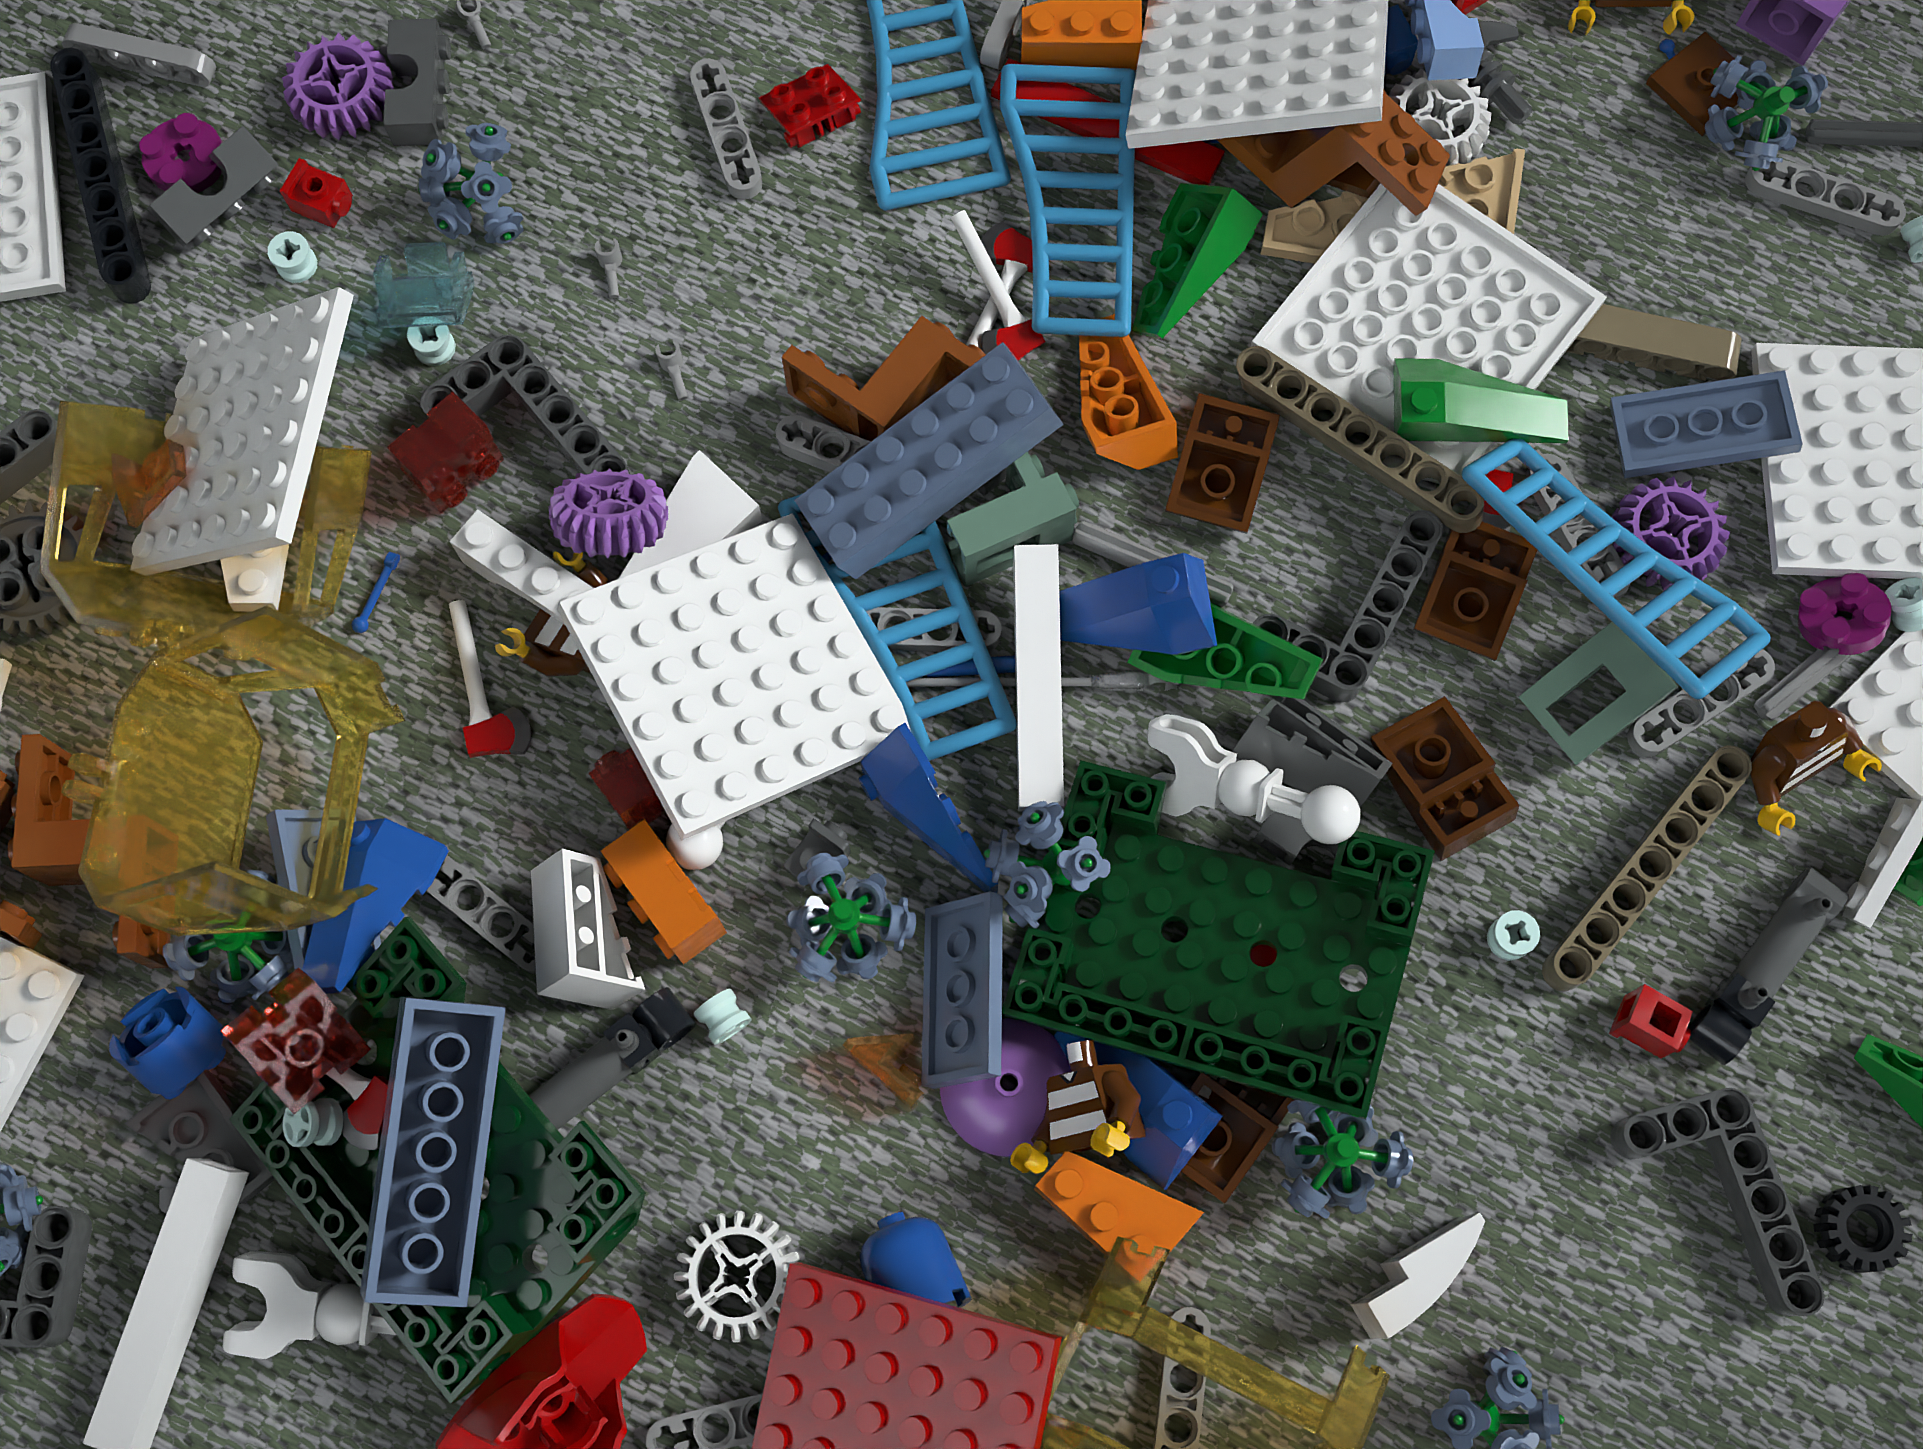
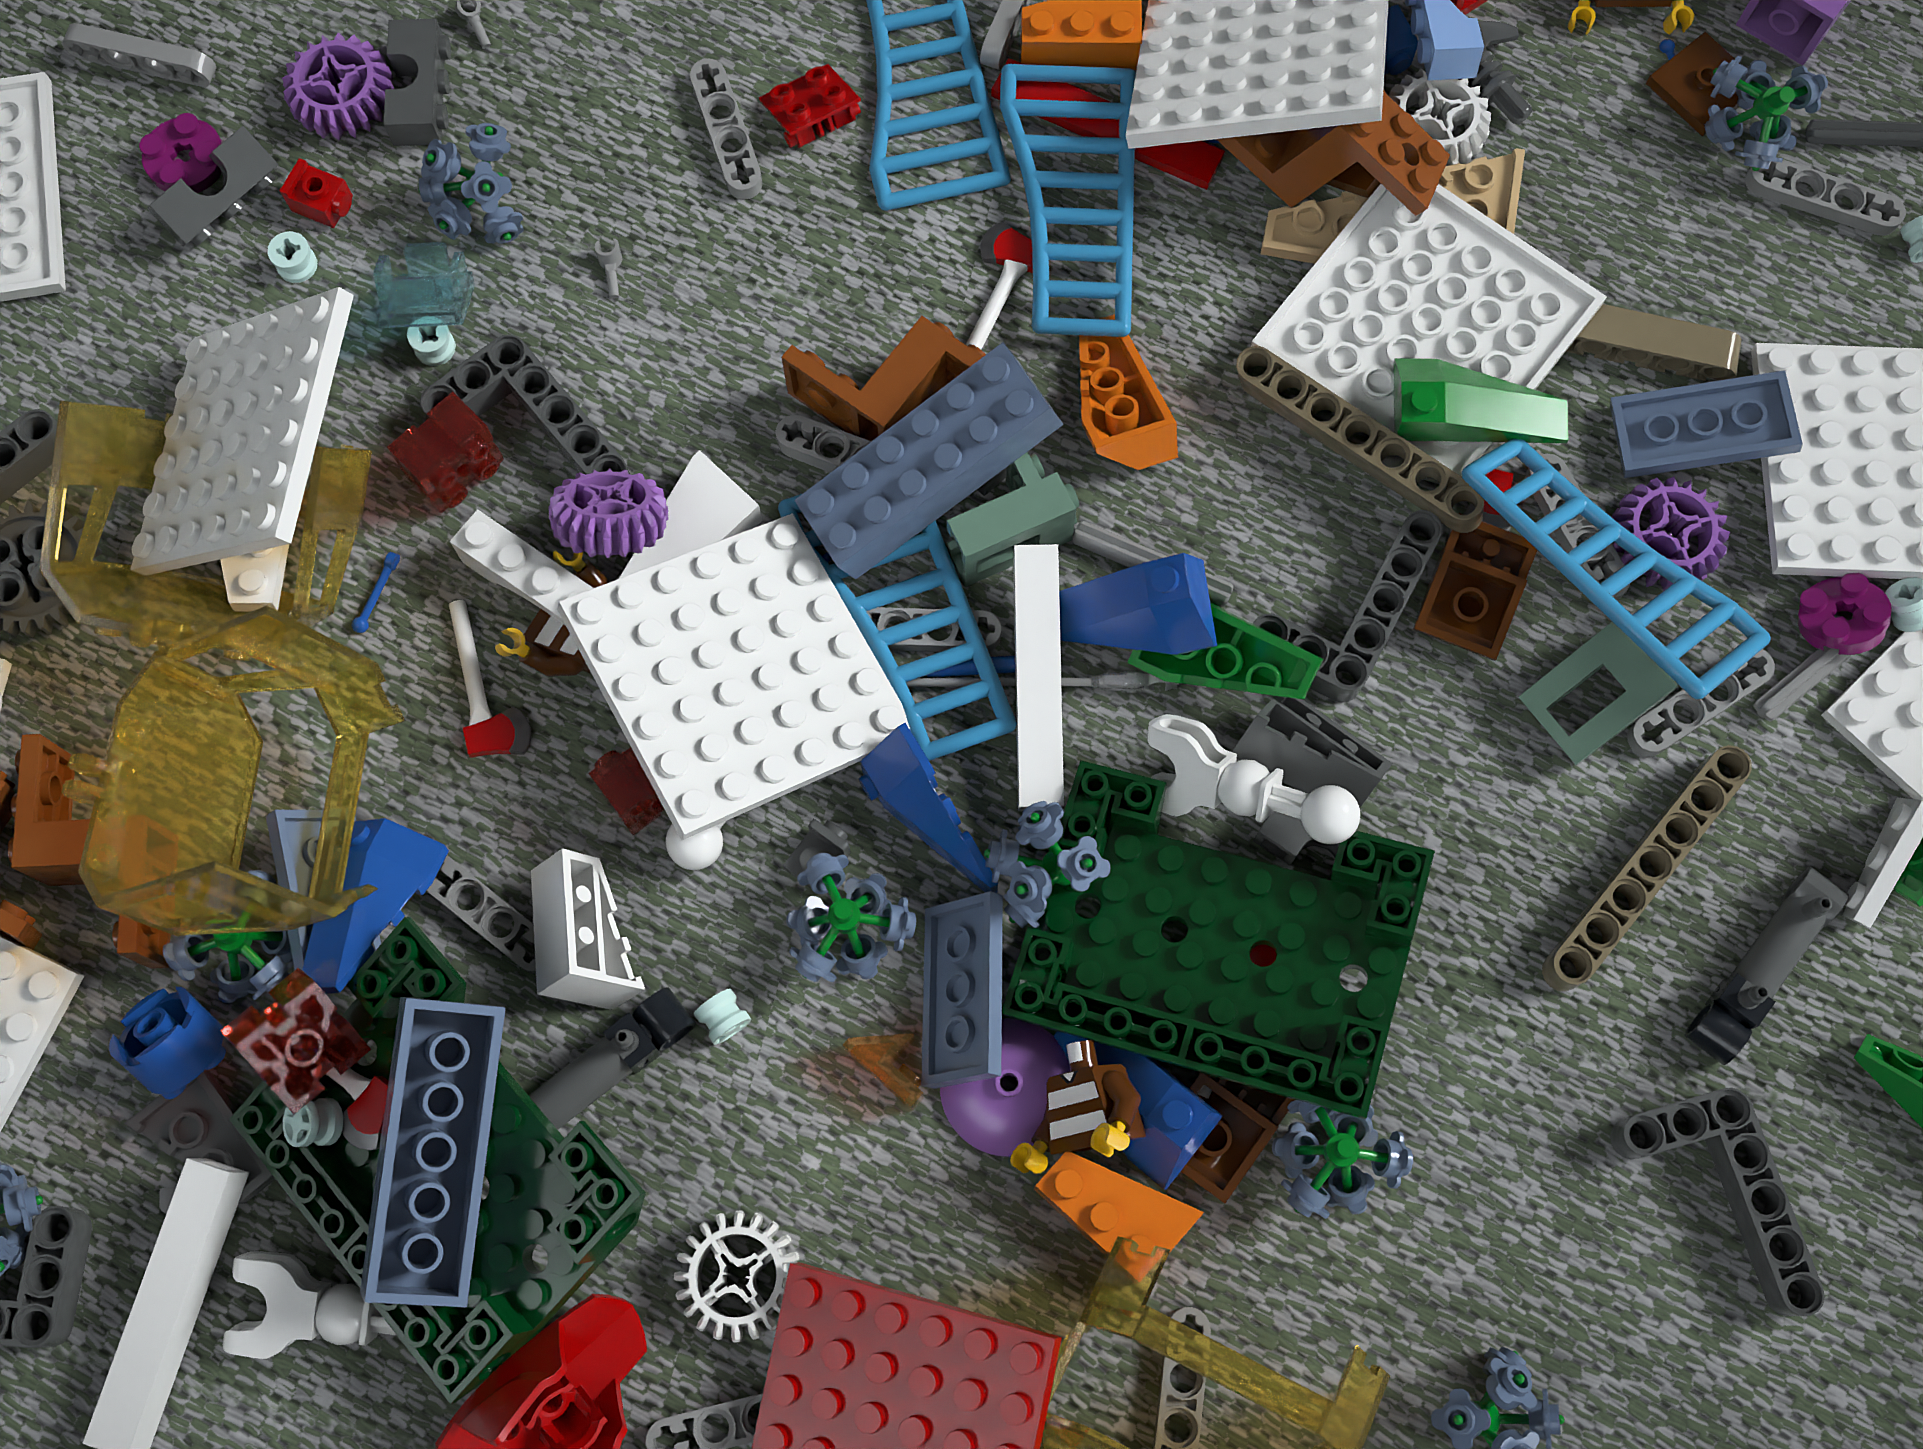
black beam [50,47,151,304] -> none
clear orange slope [111,439,187,528] -> none
orange wedge [601,819,727,965] -> none
light grey hand [655,340,688,401] -> none
blue cylinder [859,1212,972,1308] -> none
piece [951,210,1046,361] -> none
green wedge [1132,183,1263,339] -> none
reddish brown slope [1165,393,1280,534] -> none
white slope [1350,1213,1485,1339] -> none
reddish brown slope [1370,696,1520,861] -> none
light aqua wheel [1487,910,1540,961] -> none
red brick [1609,984,1693,1059] -> none
reddish brown torso [1750,700,1882,836] -> none
black tyre [1813,1185,1913,1273] -> none

